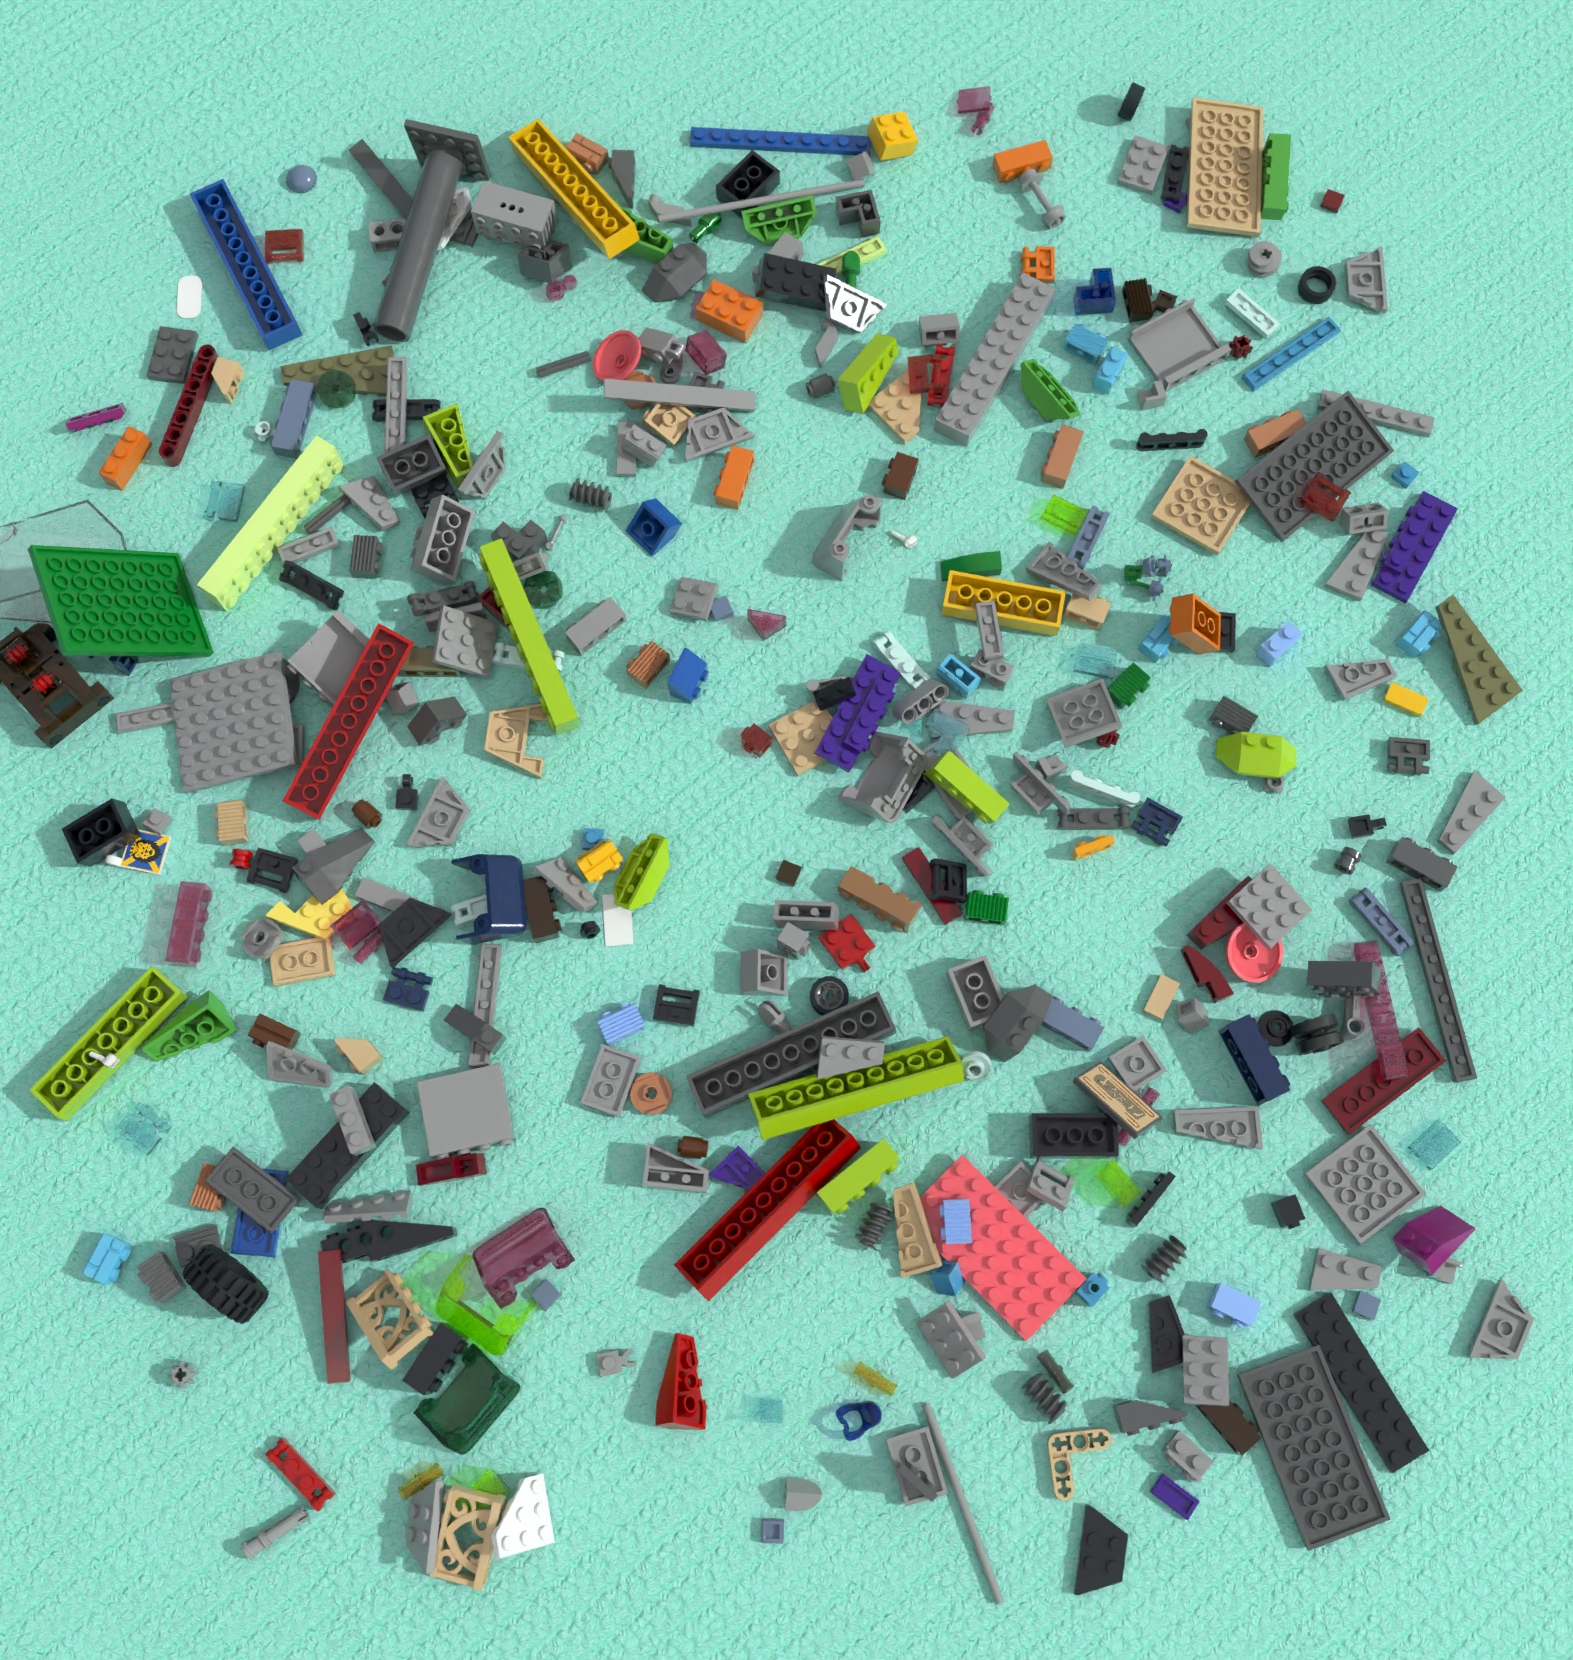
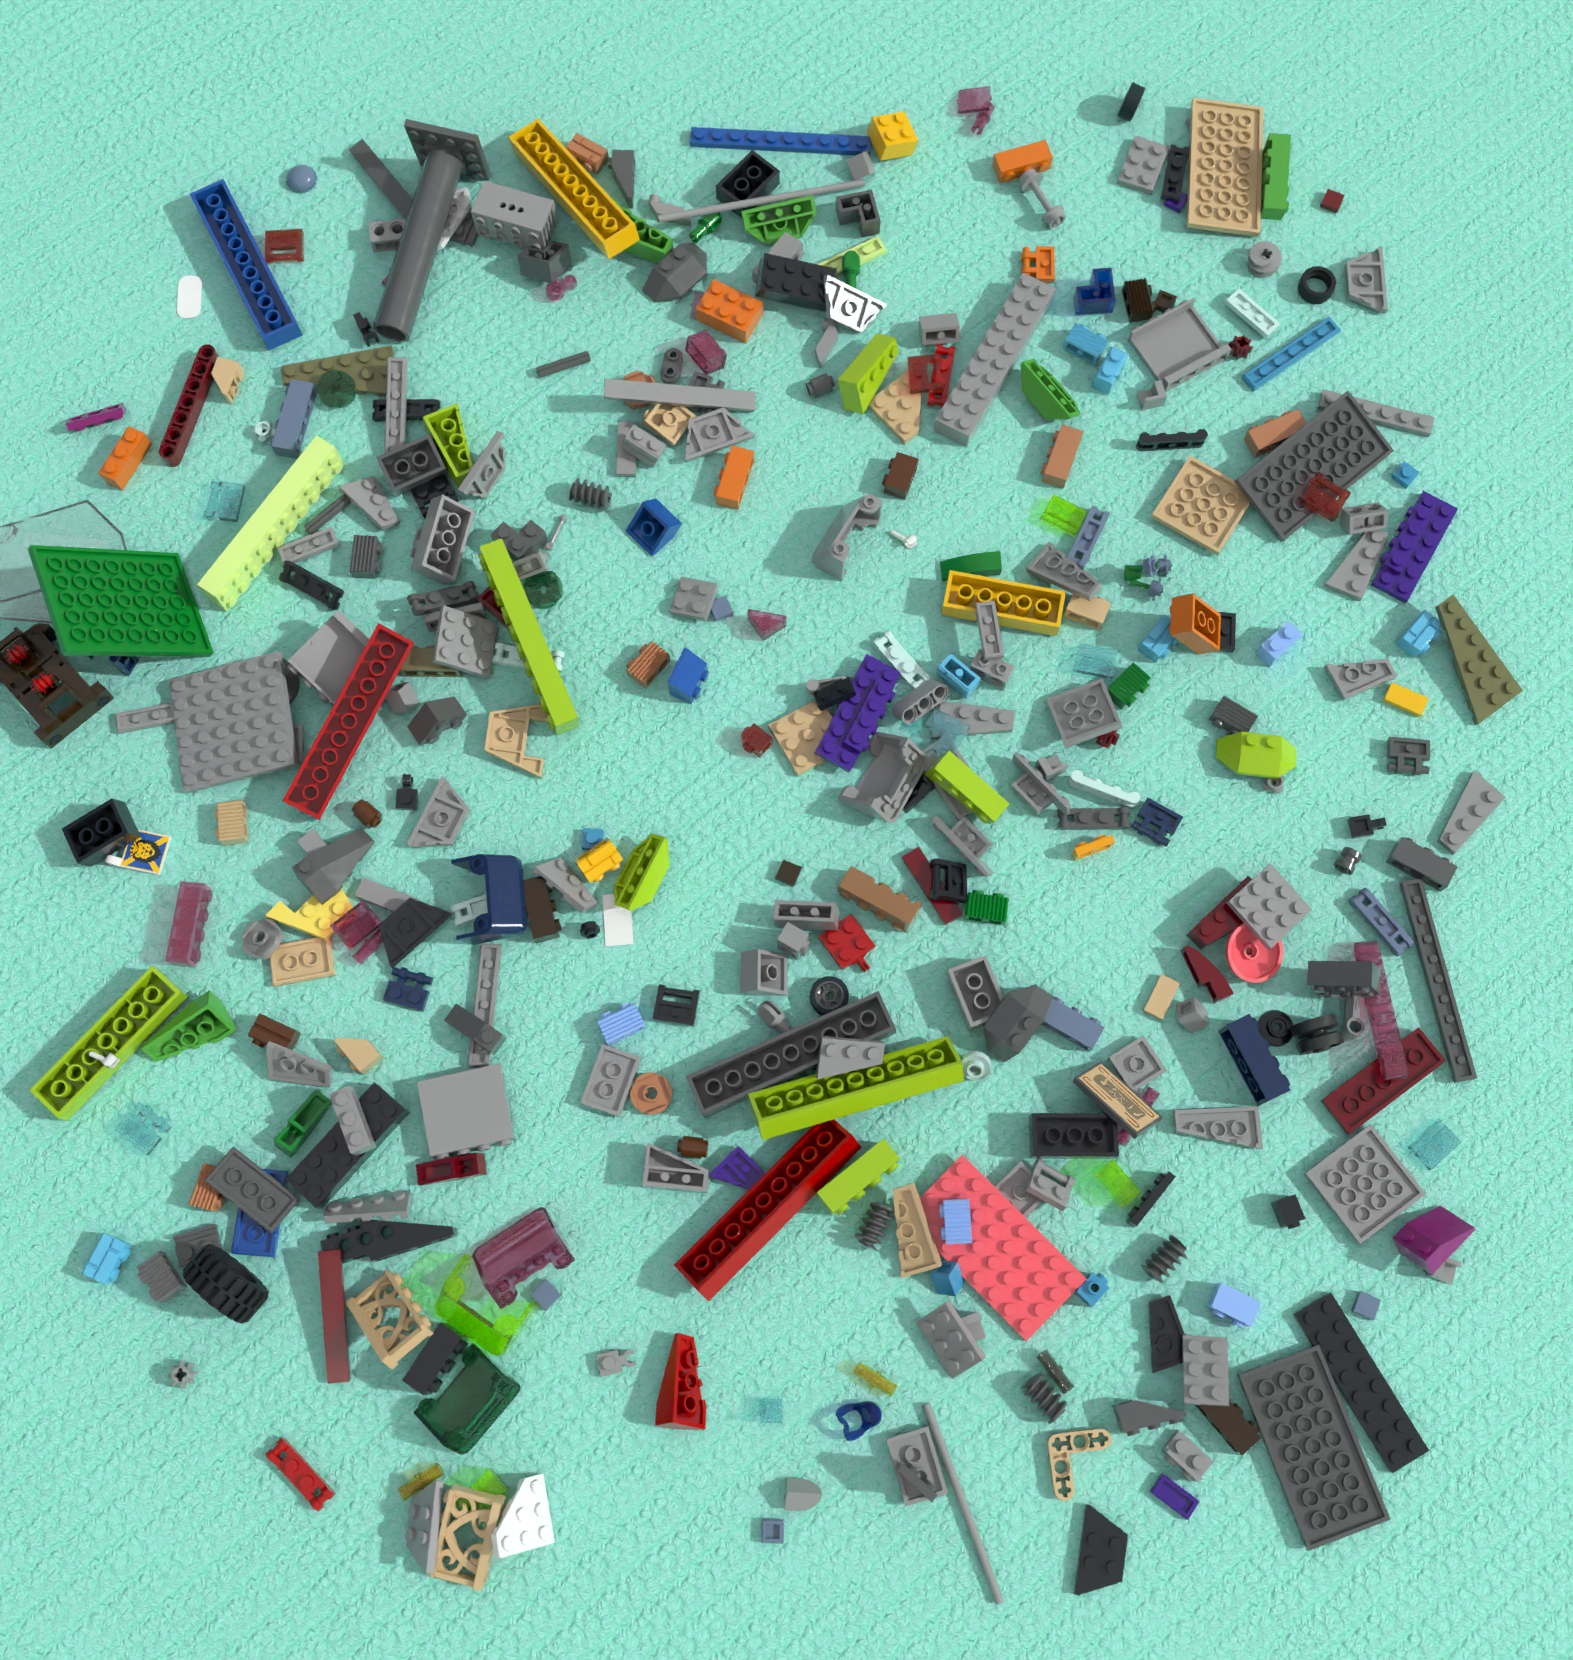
light grey plate [142,808,173,836] -> none
dark grey plate [147,326,198,384] -> none
red wheel [229,849,253,870] -> none
light grey pin [241,1506,309,1560] -> none
black plate [247,848,298,894] -> none
light grey brick [565,597,627,656] -> none
coral dish [593,330,641,382] -> none
light grey brick [638,327,686,364] -> none
light grey wing [1308,1248,1382,1291] -> none
light grey wing [1467,1280,1534,1359] -> none
none -> green slope [274,1089,332,1158]

